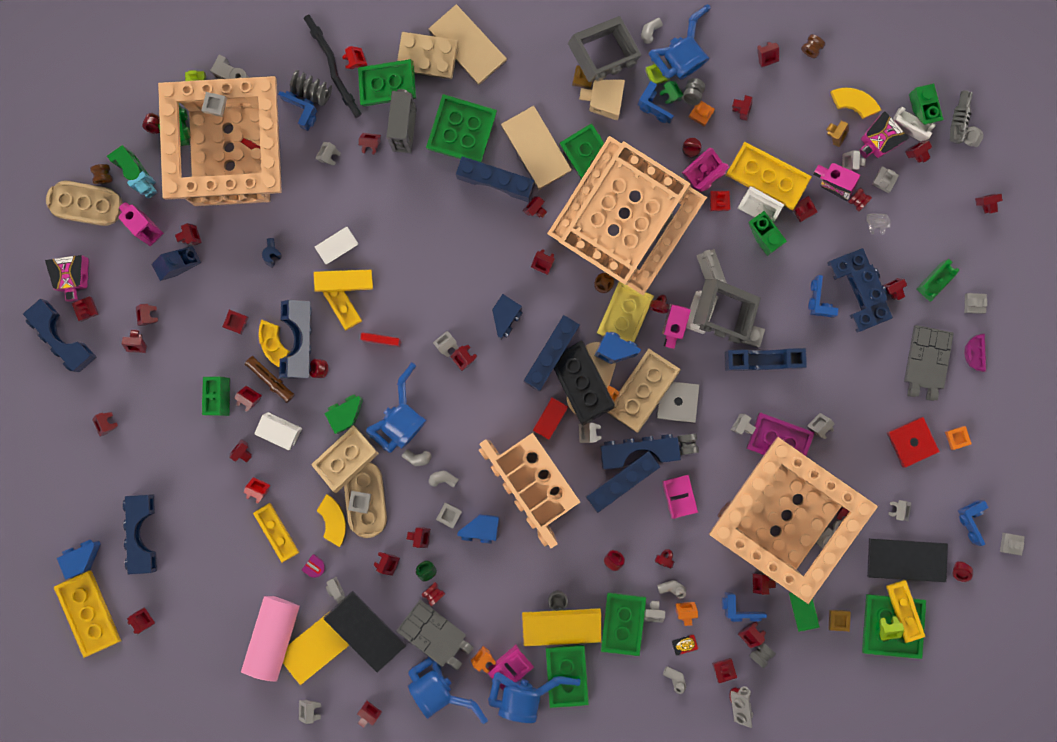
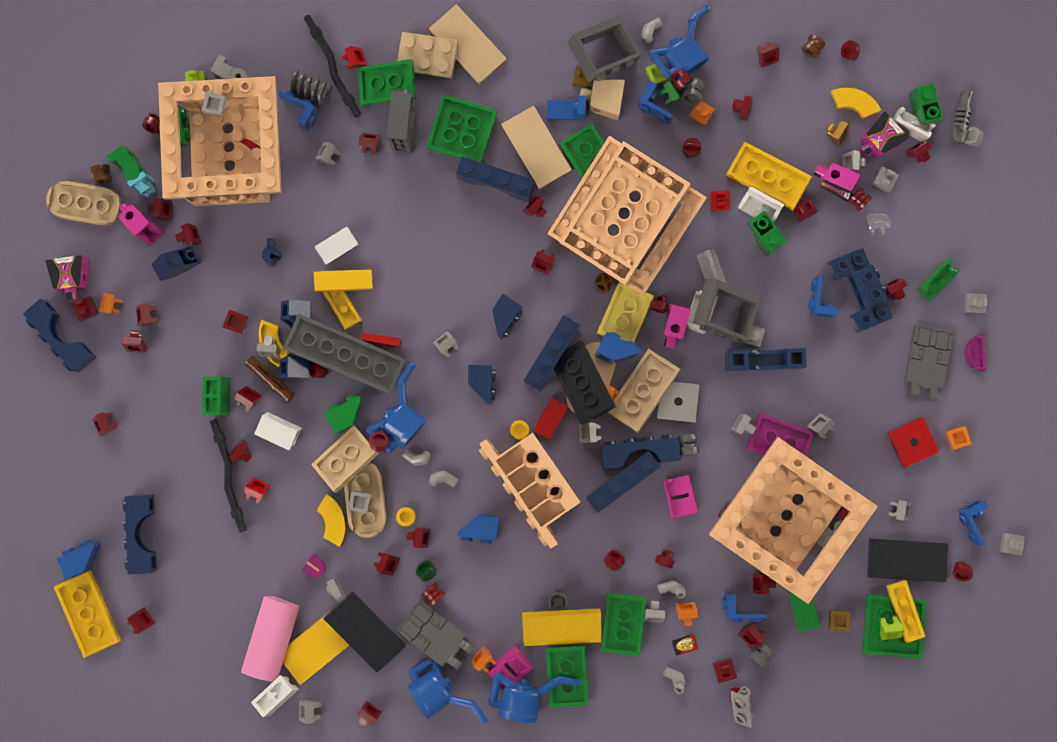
yellow tile [253,503,300,563] -> none
light grey plate [436,502,462,528] -> none
dark red tile [450,345,478,371] -> none
dark pink bracket [681,147,729,192] -> none
dark red tile [975,194,1003,214] -> none
none -> orange tile [99,293,123,314]
none -> dark red tile [148,198,172,220]
none -> black bar [209,419,247,533]
none -> white hinge [251,675,299,717]
none -> light grey tile [257,335,280,358]
none -> dark grey plate [282,313,406,395]
none -> dark red tile [369,431,389,452]
none -> yellow tile [396,507,416,527]
none -> dark blue slope [468,365,496,405]
none -> yellow tile [510,420,529,440]
none -> blue bracket [547,96,586,121]
none -> dark red tile [672,70,692,91]
none -> dark red tile [841,40,860,61]

